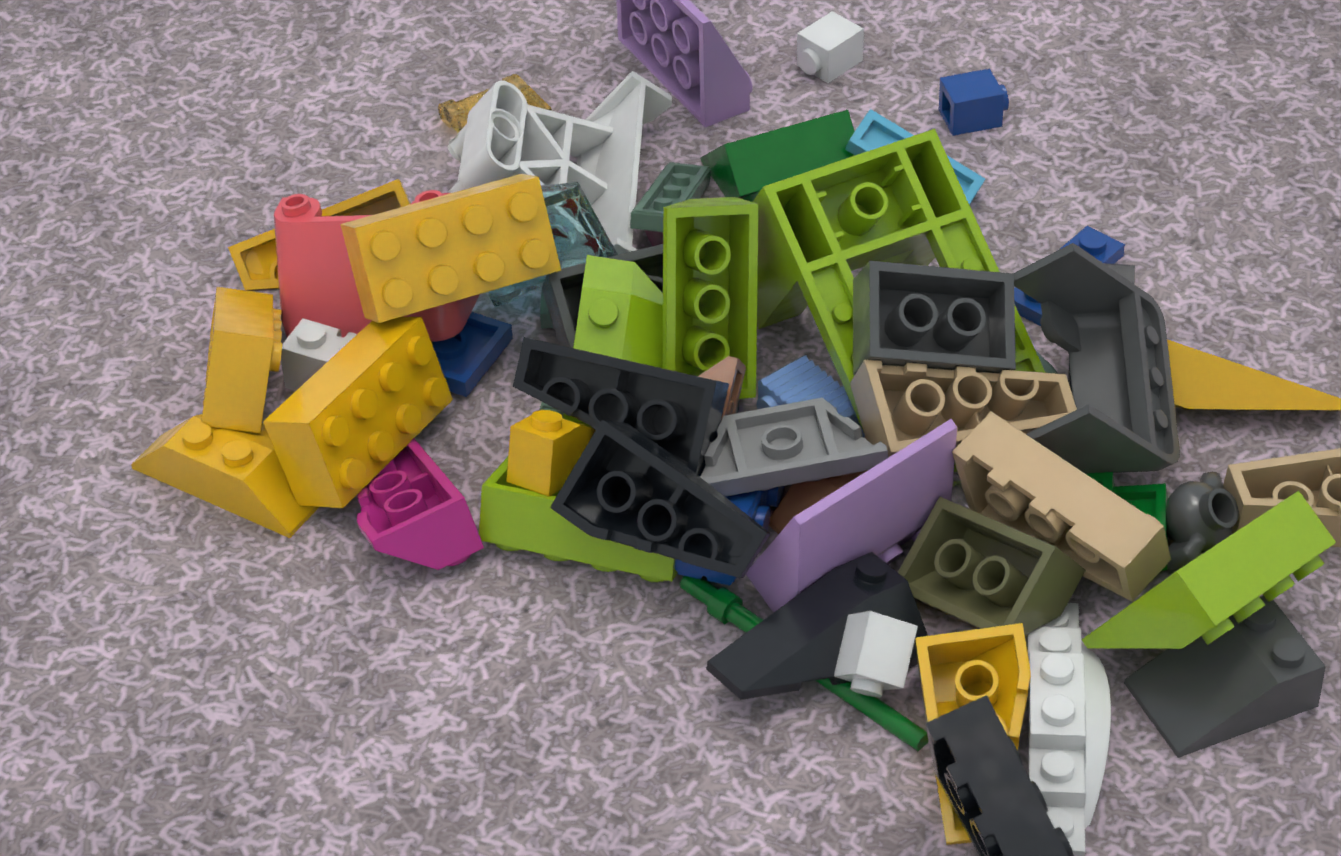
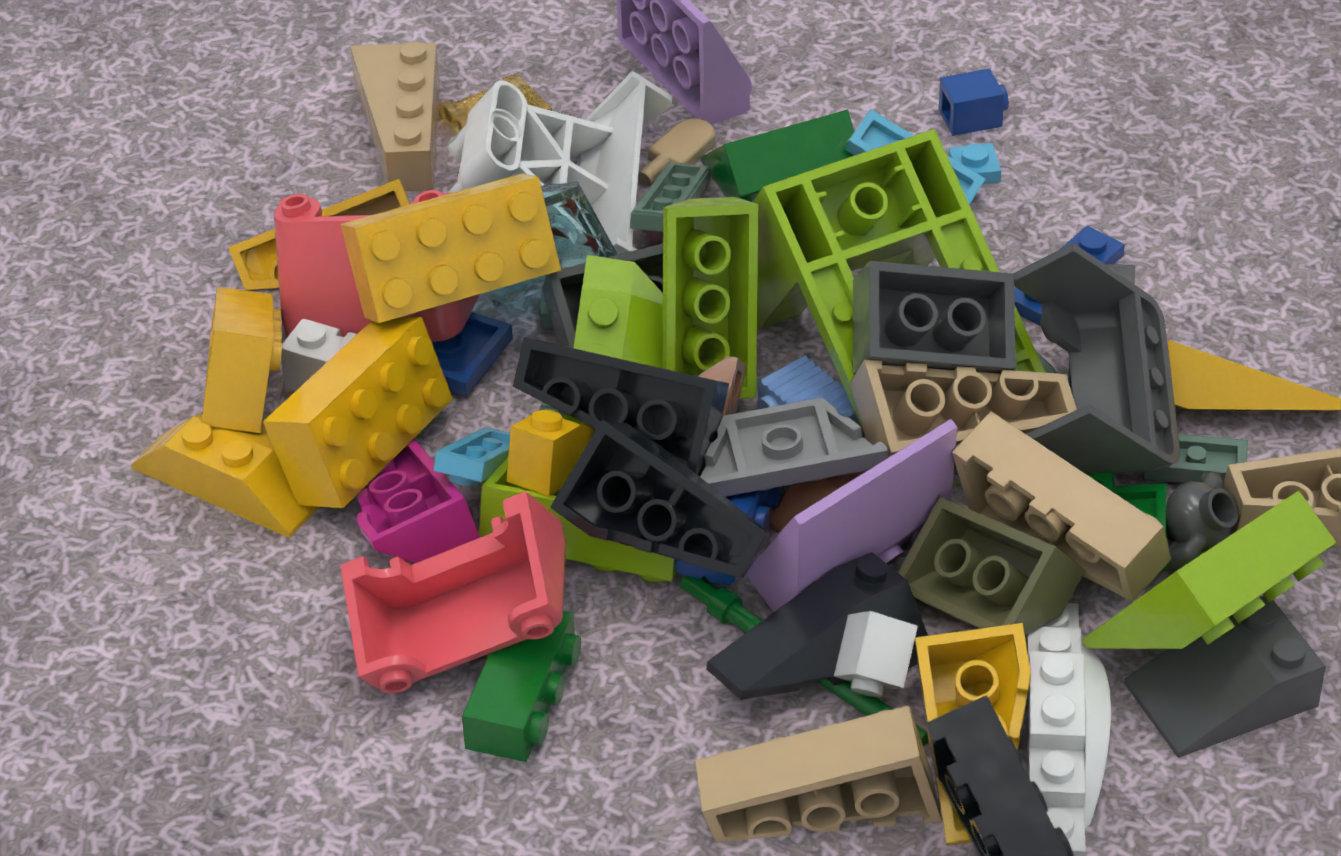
white brick [797,11,864,83] -> none
none -> coral windscreen [340,491,566,693]
none -> tan wedge [350,41,440,191]
none -> medium azure plate [433,427,510,486]
none -> green brick [462,611,581,762]
none -> tan piece [638,118,716,186]
none -> tan wedge [695,705,942,842]
none -> medium azure plate [948,143,1001,184]
none -> sand green plate [1144,434,1248,484]

